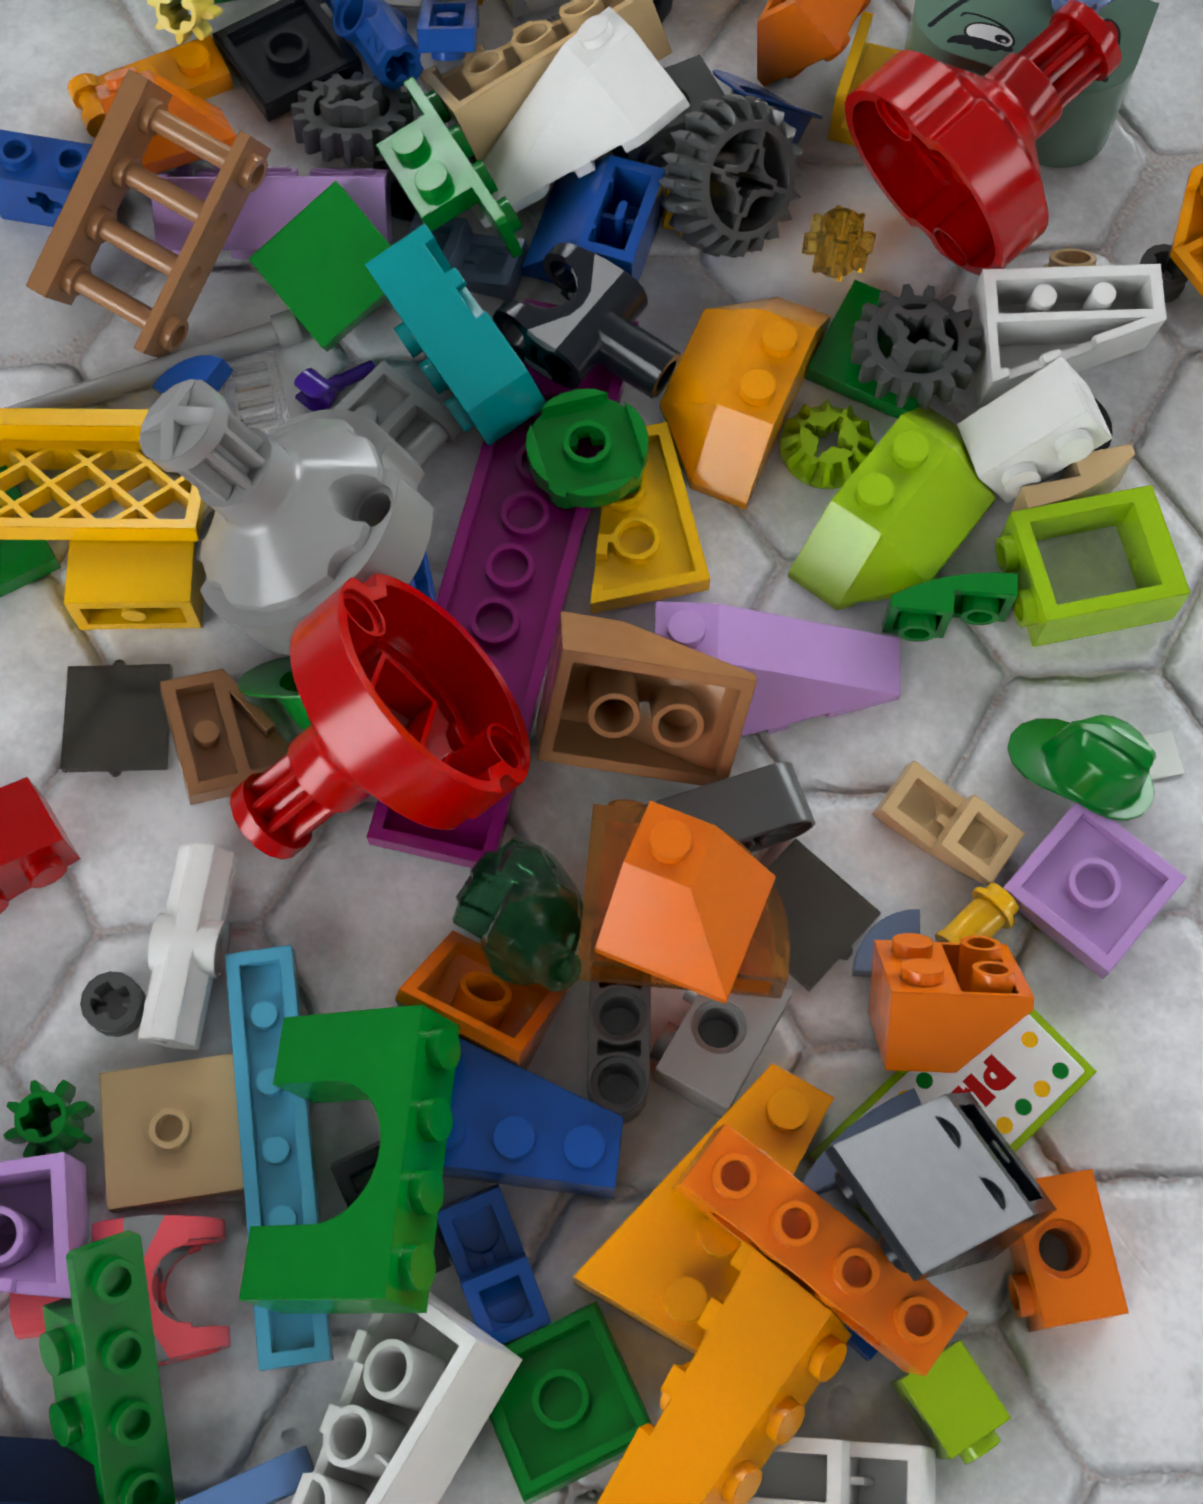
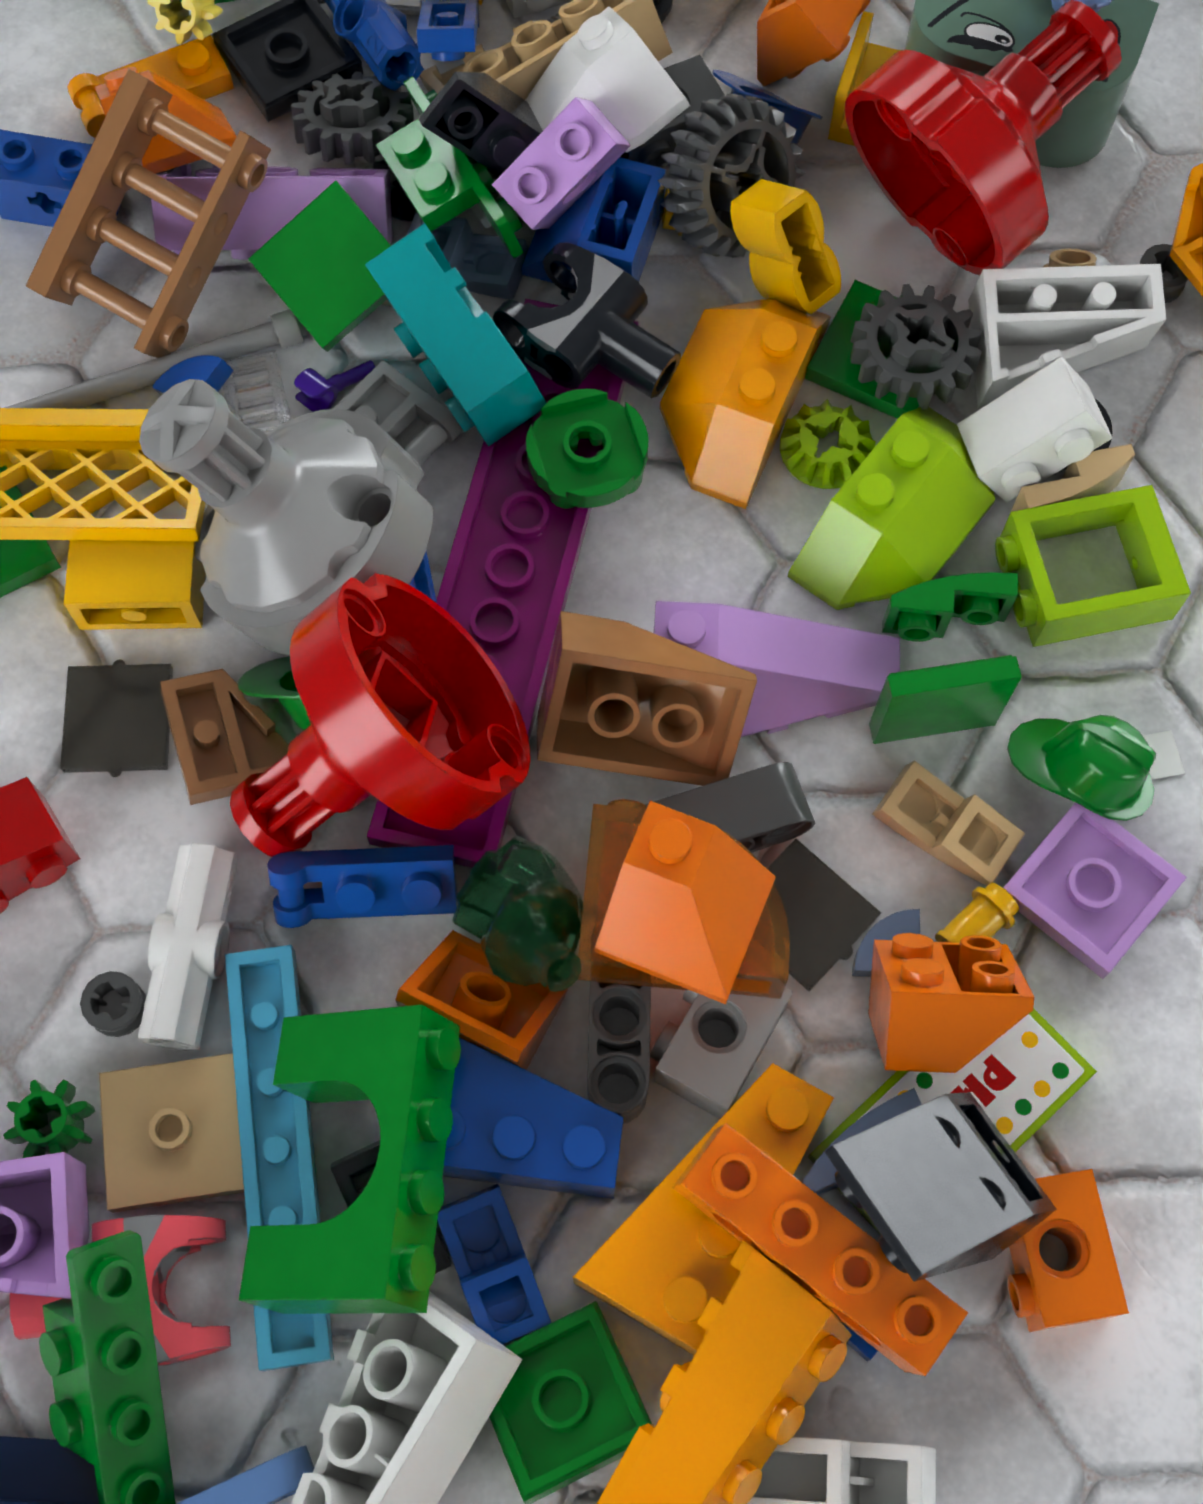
yellow wing [590,422,711,614] -> none
clear yellow gear [802,205,876,281] -> none
lime brick [890,1340,1012,1465] -> none
none -> blue plate [267,845,458,928]
none -> black slope [419,72,543,176]
none -> lavender brick [492,97,631,230]
none -> yellow brick [730,179,841,315]
none -> green tile [869,655,1022,744]

